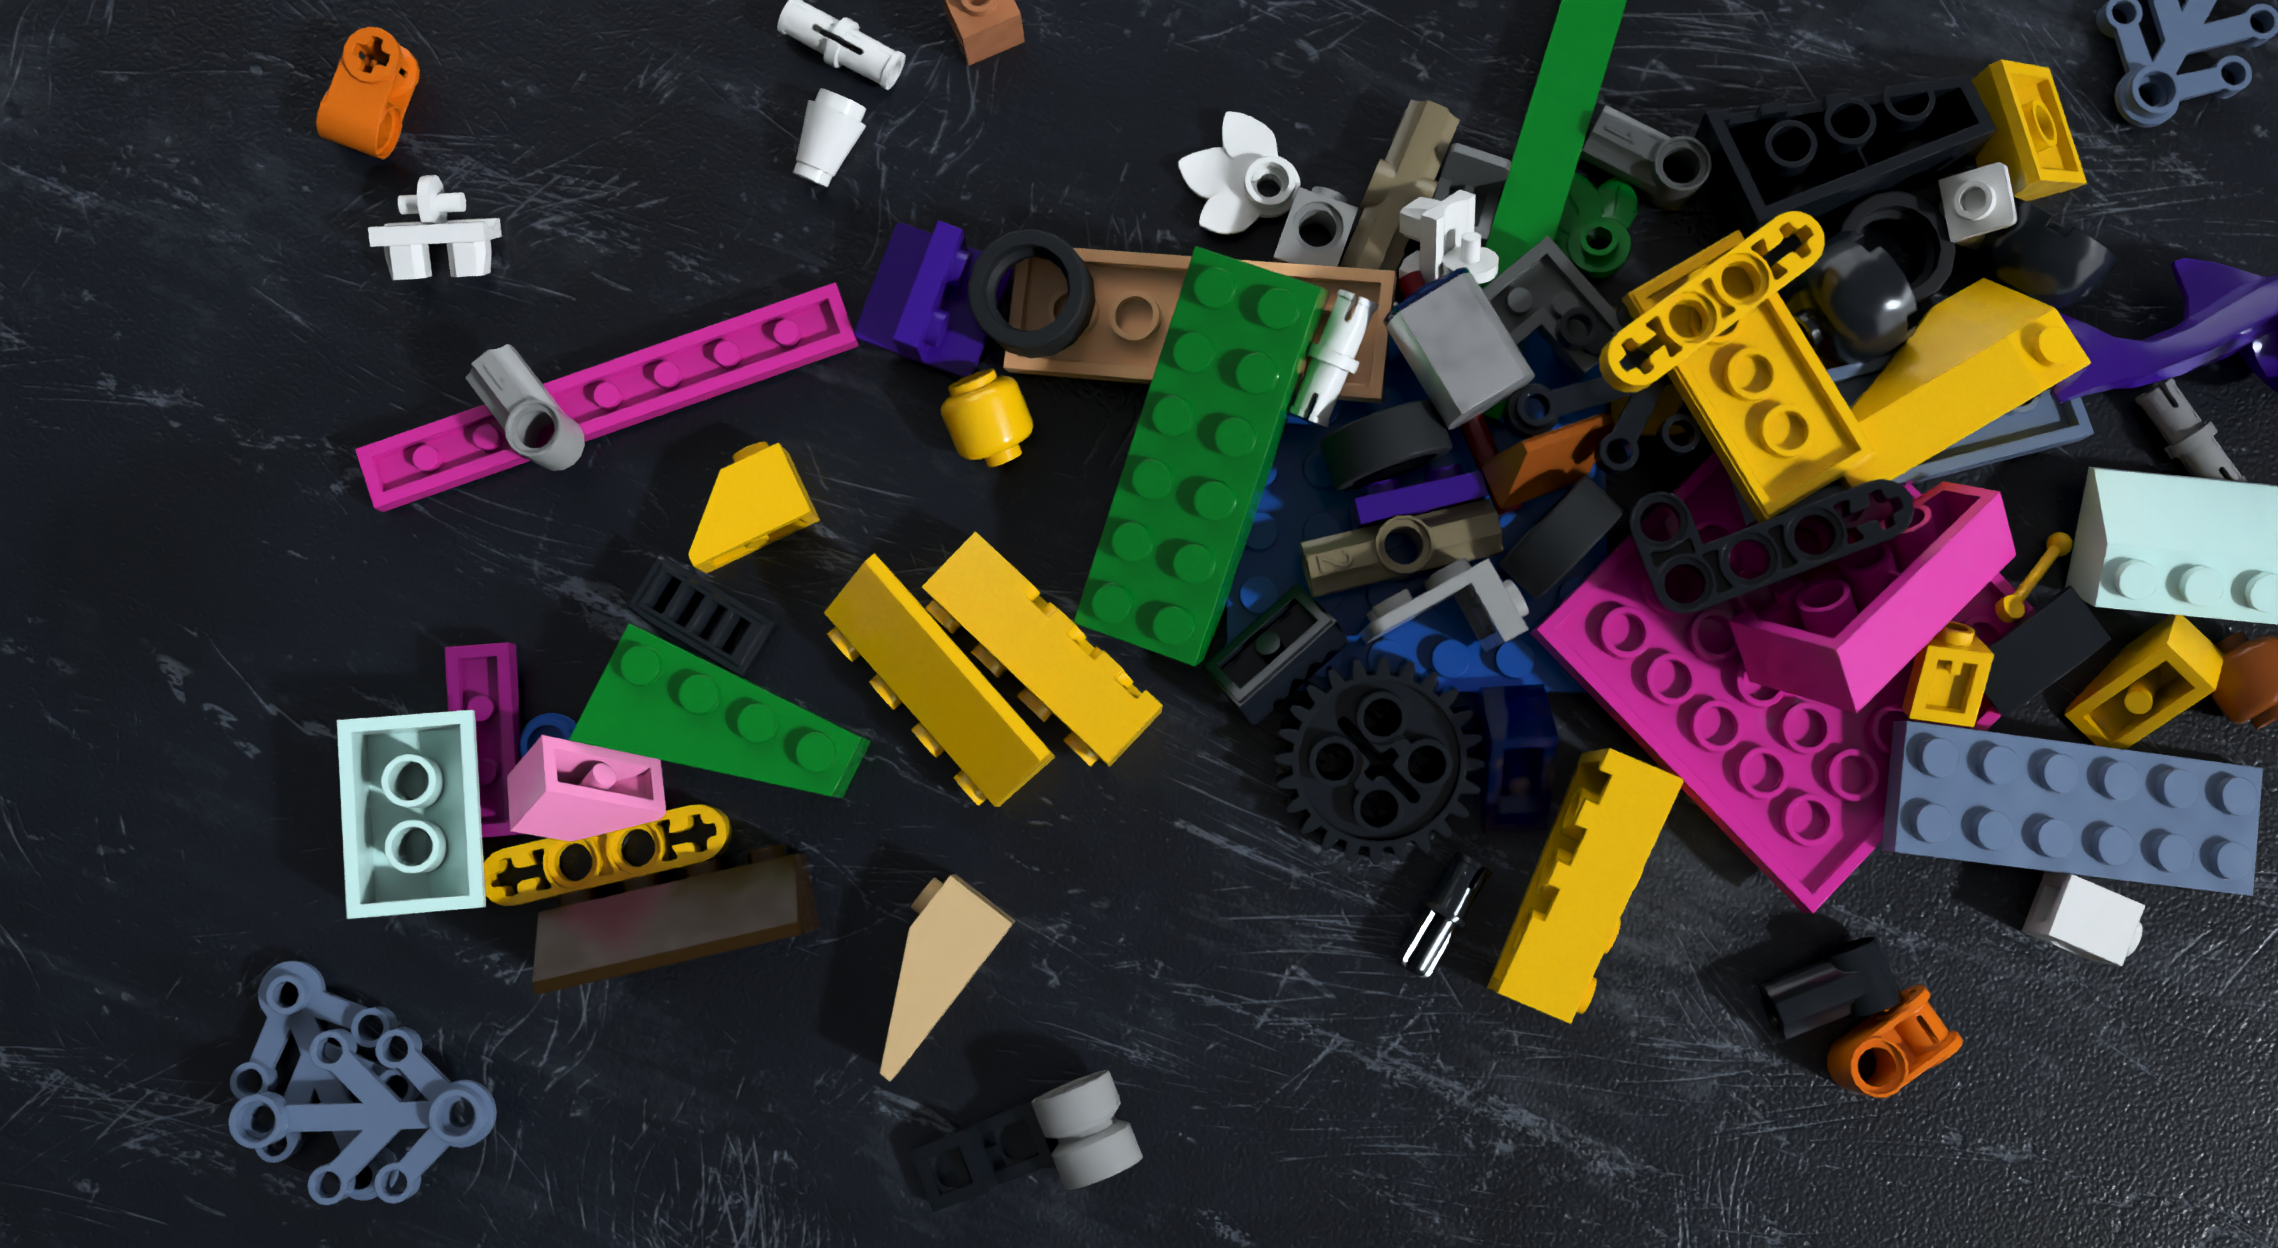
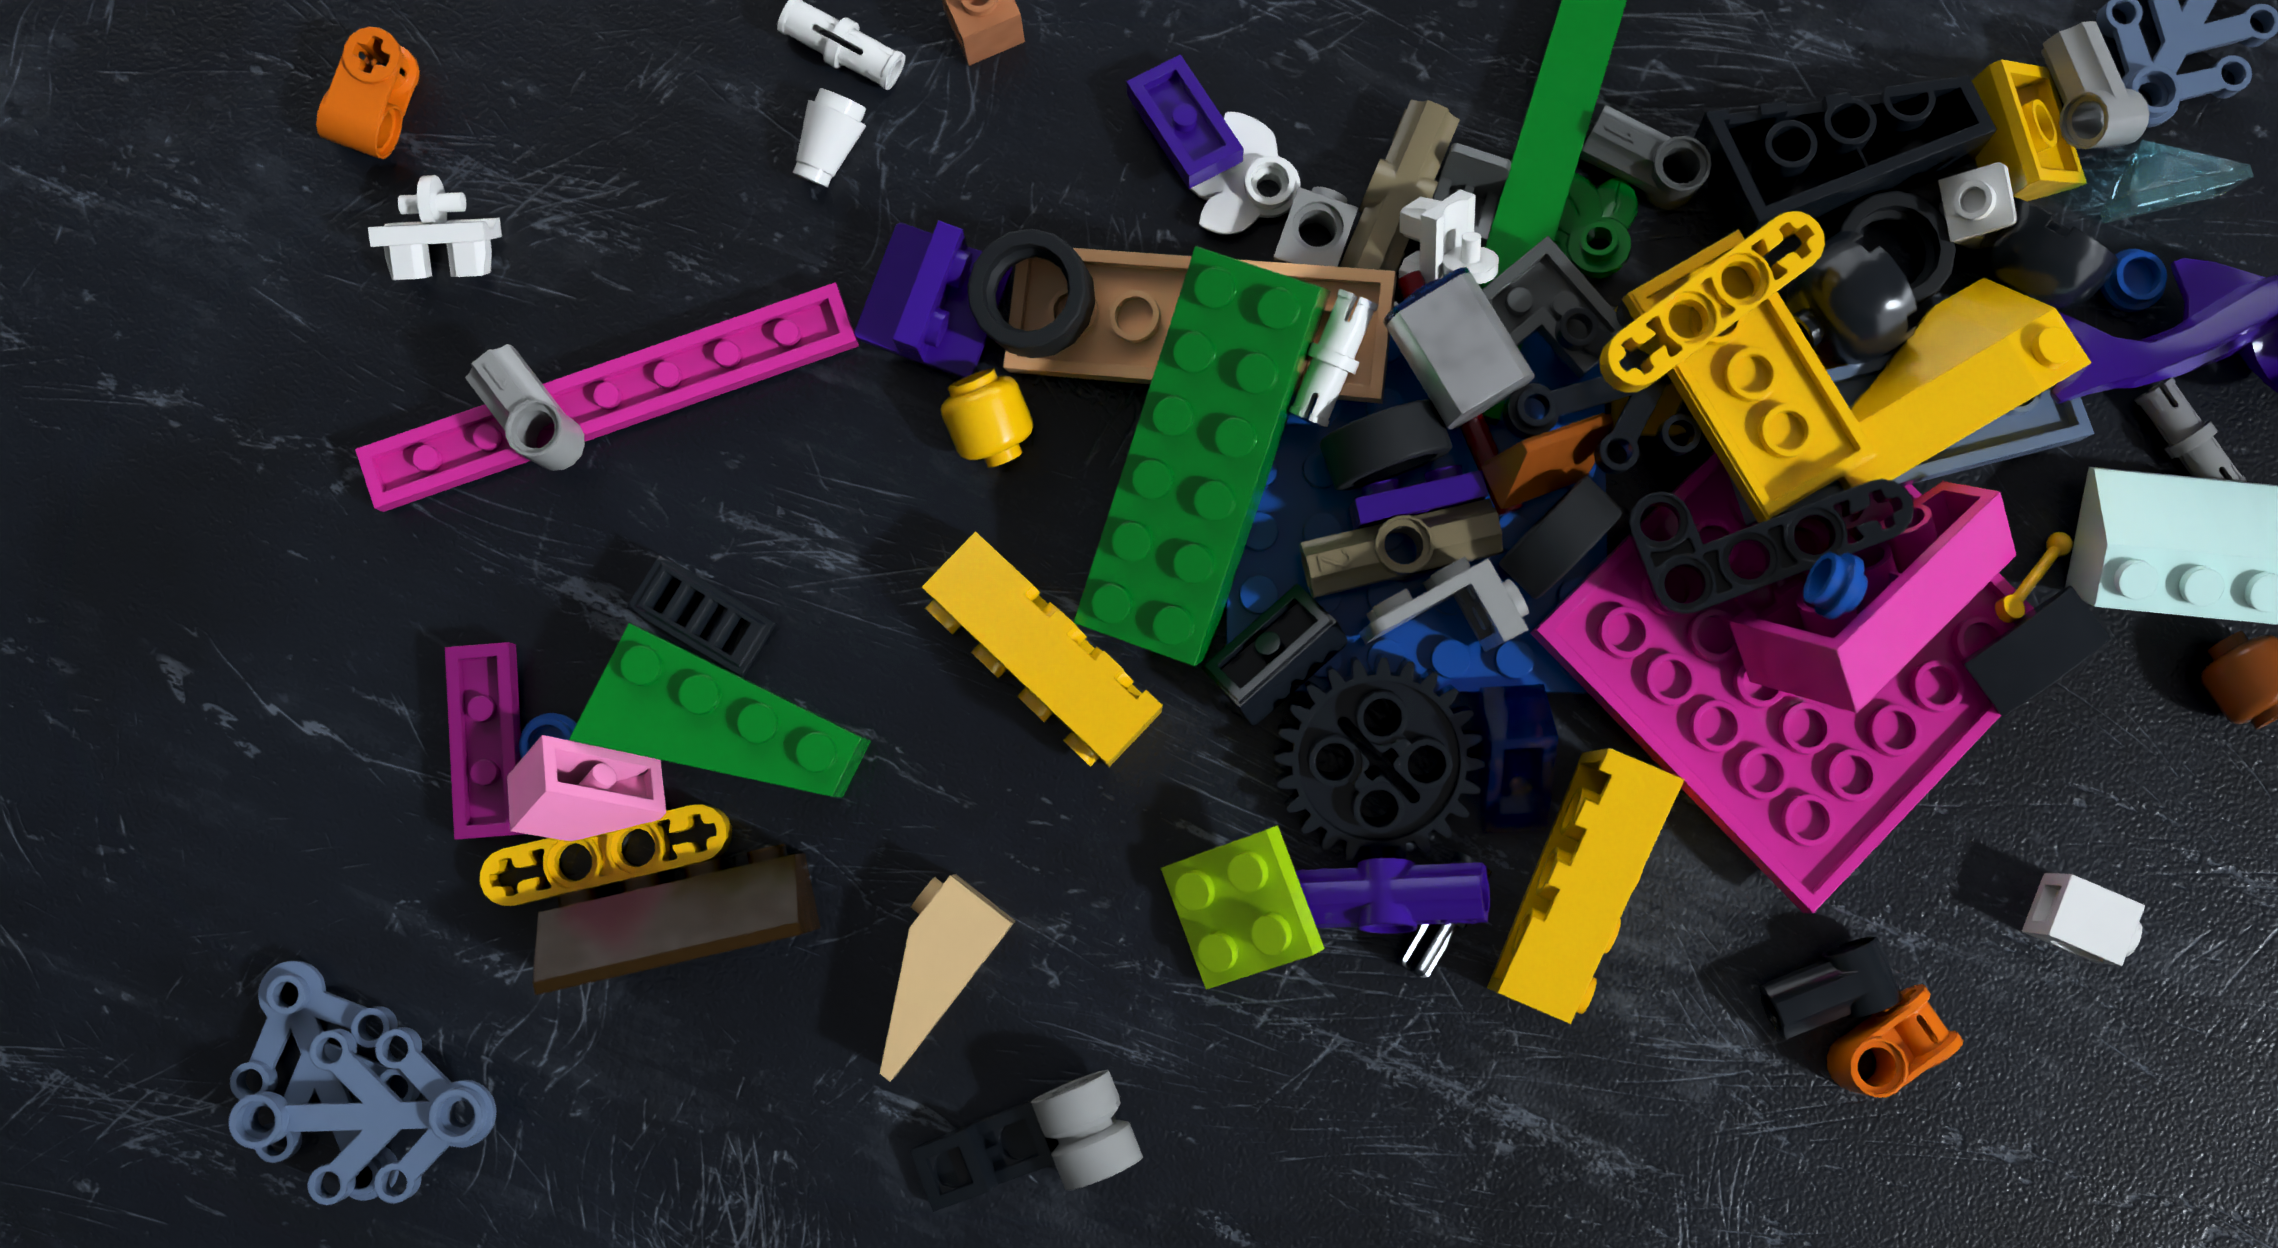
light aqua slope [337,710,486,919] -> none
yellow slope [688,441,820,574] -> none
yellow slope [824,553,1056,807] -> none
sand blue plate [1881,721,2263,896] -> none
yellow bracket [1902,621,1994,727] -> none
yellow slope [2064,614,2224,750] -> none
none -> dark purple plate [1126,54,1244,189]
none -> lime plate [1161,825,1325,990]
none -> dark purple piece [1295,858,1490,934]
none -> blue plate [1803,552,1867,620]
none -> light grey piece [2041,21,2149,149]
none -> clear light blue slope [2100,140,2254,224]
none -> blue plate [2100,249,2167,312]

